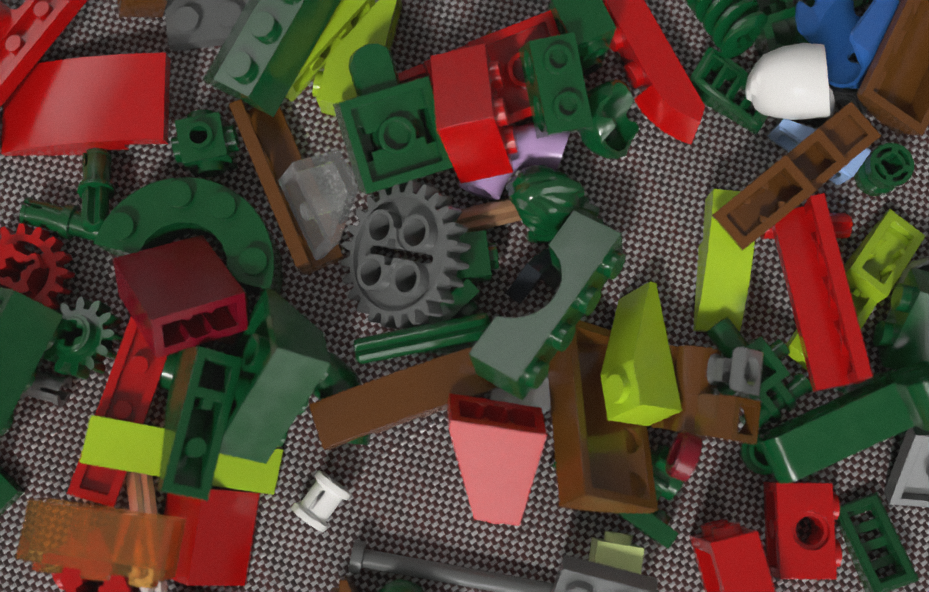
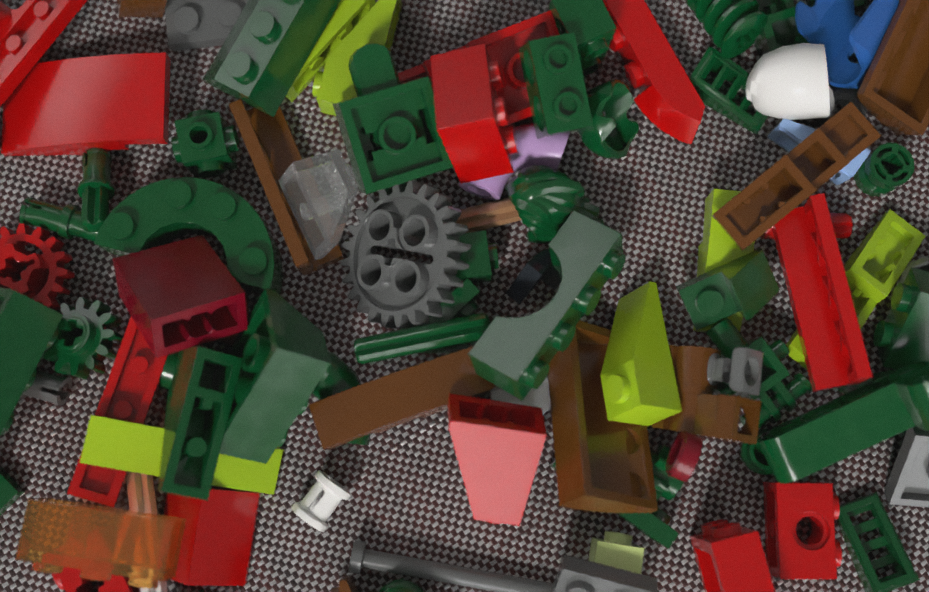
none -> dark green slope [676,248,780,330]

